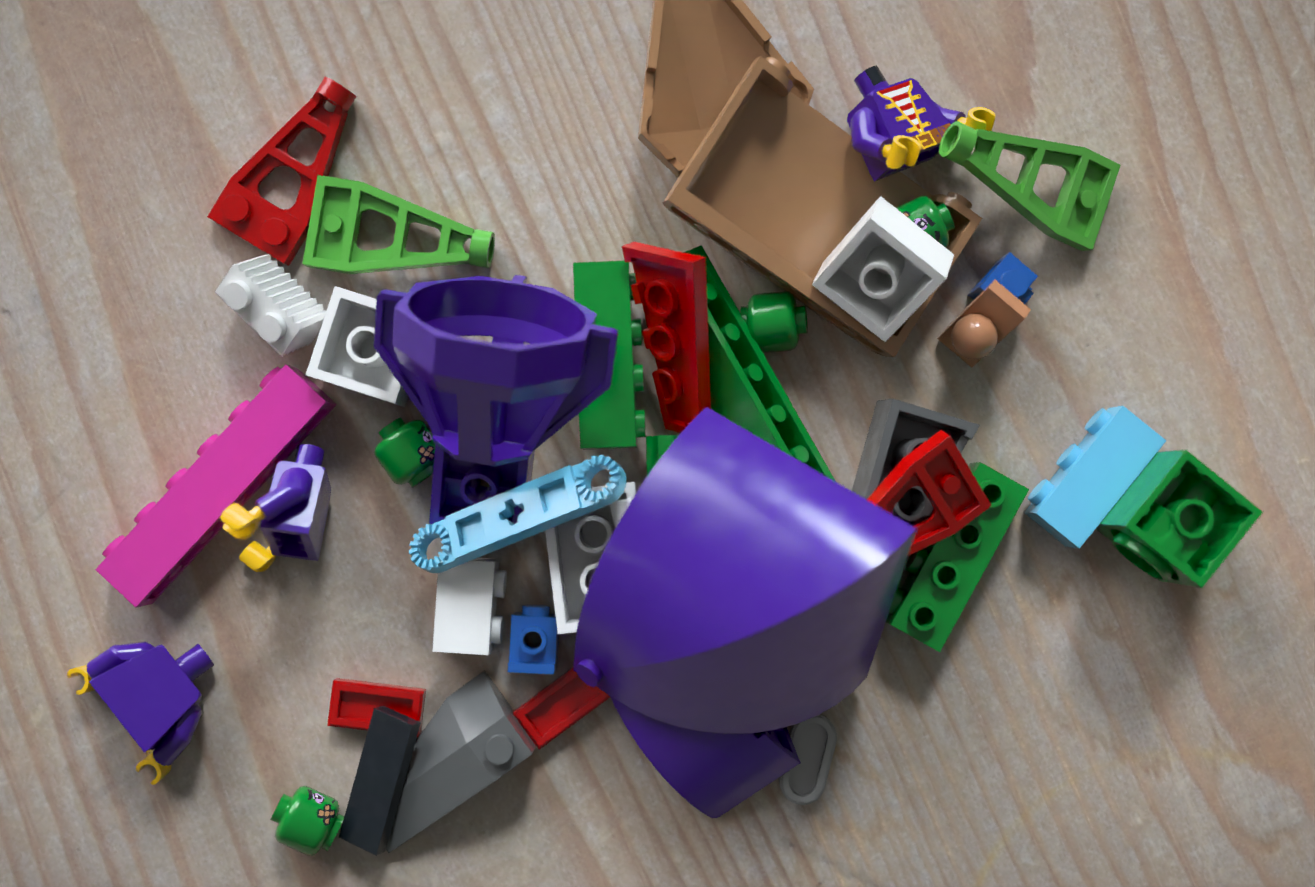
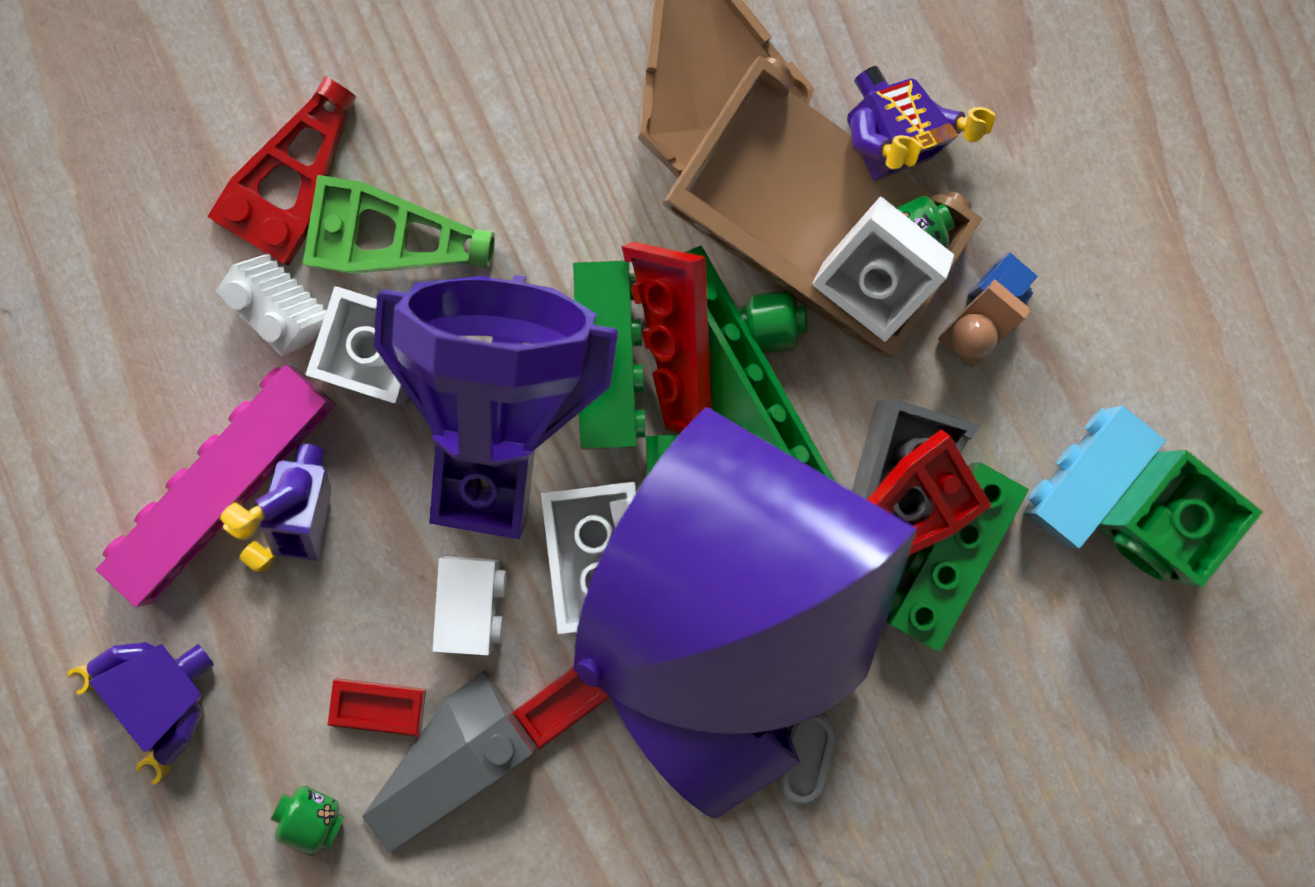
black tile [339,706,421,856] -> none
green head [374,417,435,488] -> none
medium azure piece [409,454,626,573] -> none
blue brick [508,605,559,675] -> none
bright green plate [939,121,1121,251] -> none

